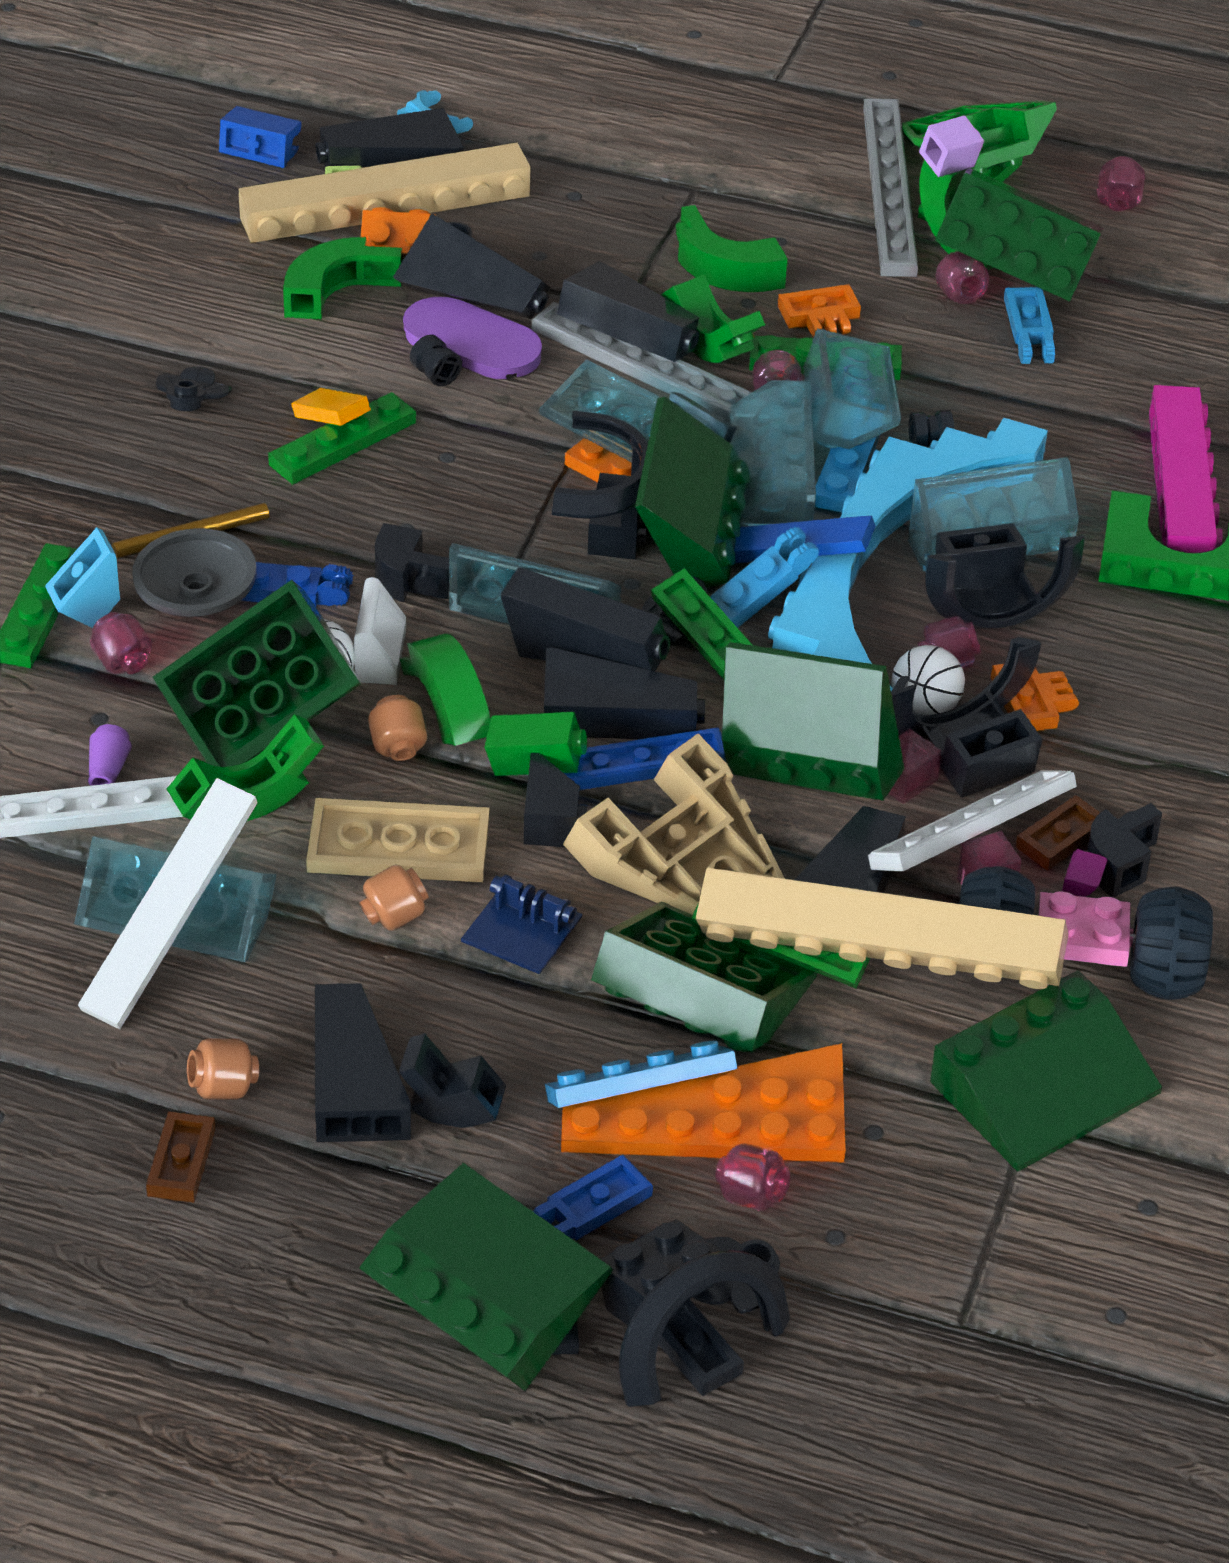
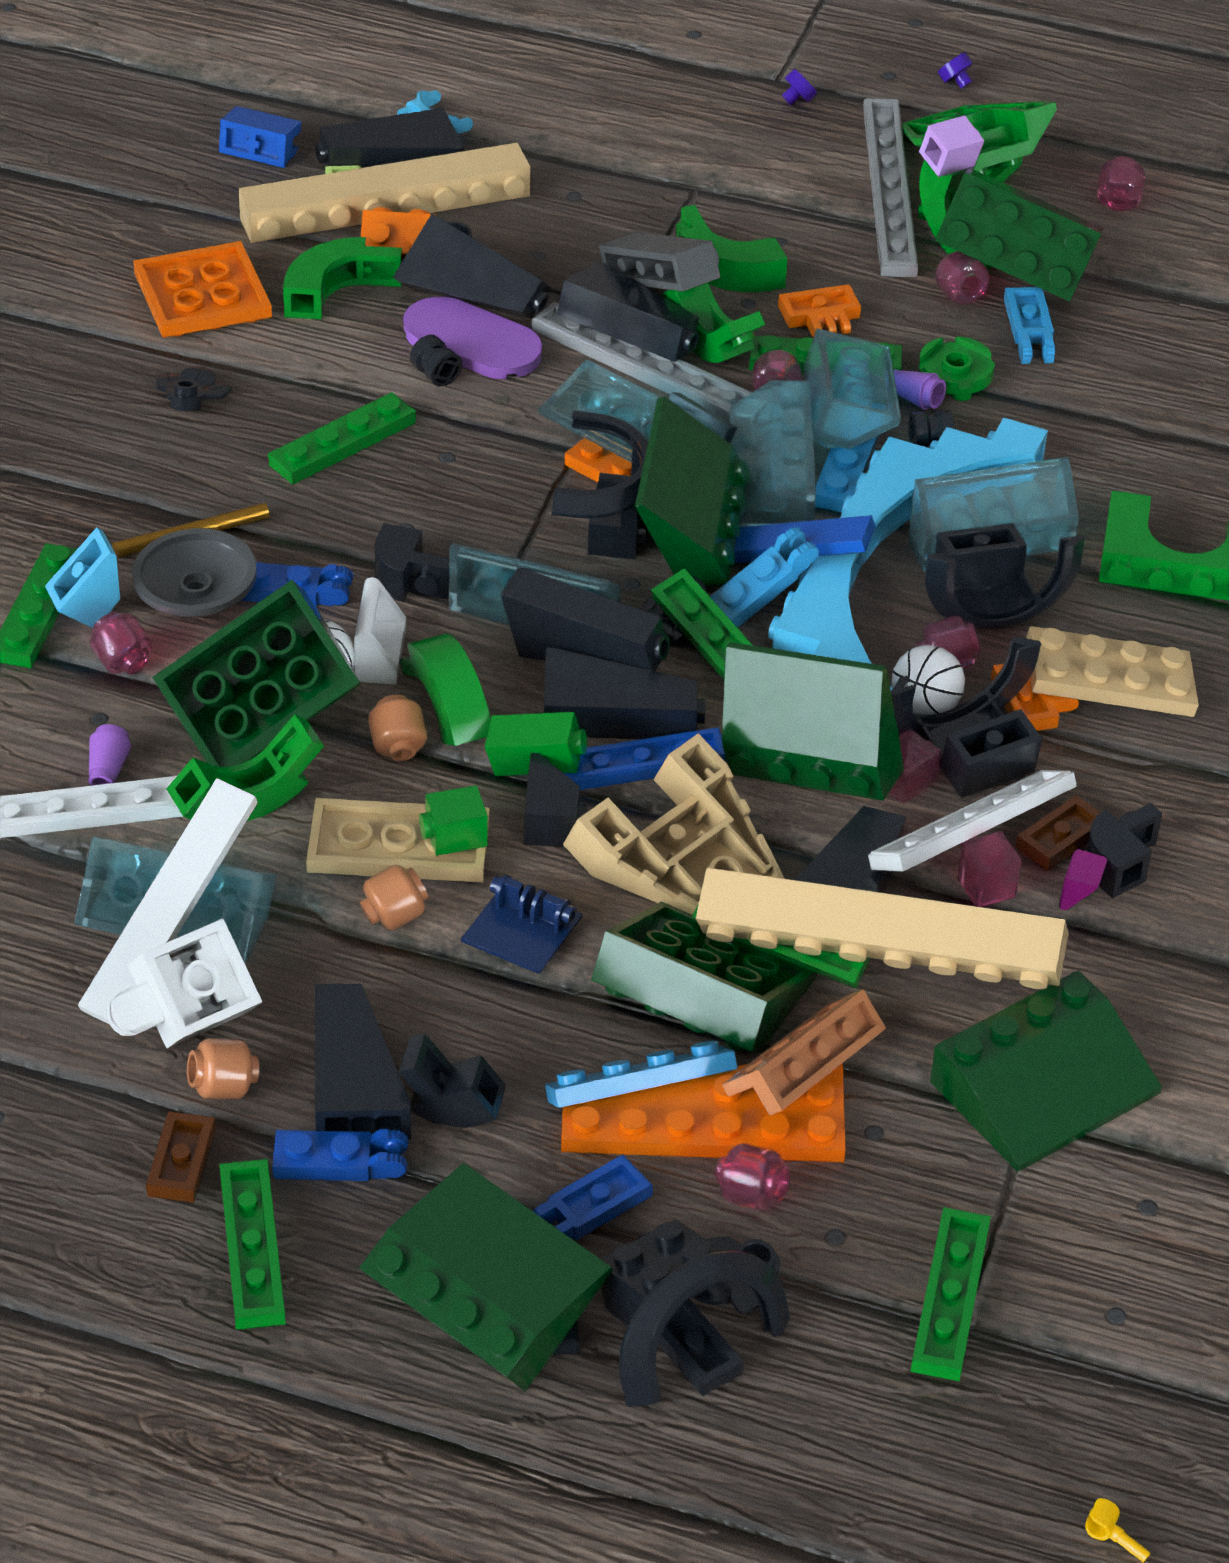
light orange tile [291,388,371,426] -> none
black plate [958,866,1213,1000] -> none
dark pink brick [1149,385,1223,553] -> none
none -> white brick [107,919,262,1049]
none -> orange plate [133,241,272,338]
none -> green plate [219,1159,286,1330]
none -> blue hinge [272,1129,409,1181]
none -> green brick [419,785,488,856]
none -> dark grey brick [599,232,720,291]
none -> nougat fence [722,989,886,1116]
none -> dark purple tile [781,68,818,105]
none -> medium lavender cone [887,369,946,410]
none -> green plate [910,1207,991,1382]
none -> green plate [919,337,995,401]
none -> dark purple tile [937,52,973,89]
none -> tan plate [1026,626,1199,717]
none -> yellow hand [1085,1498,1151,1563]

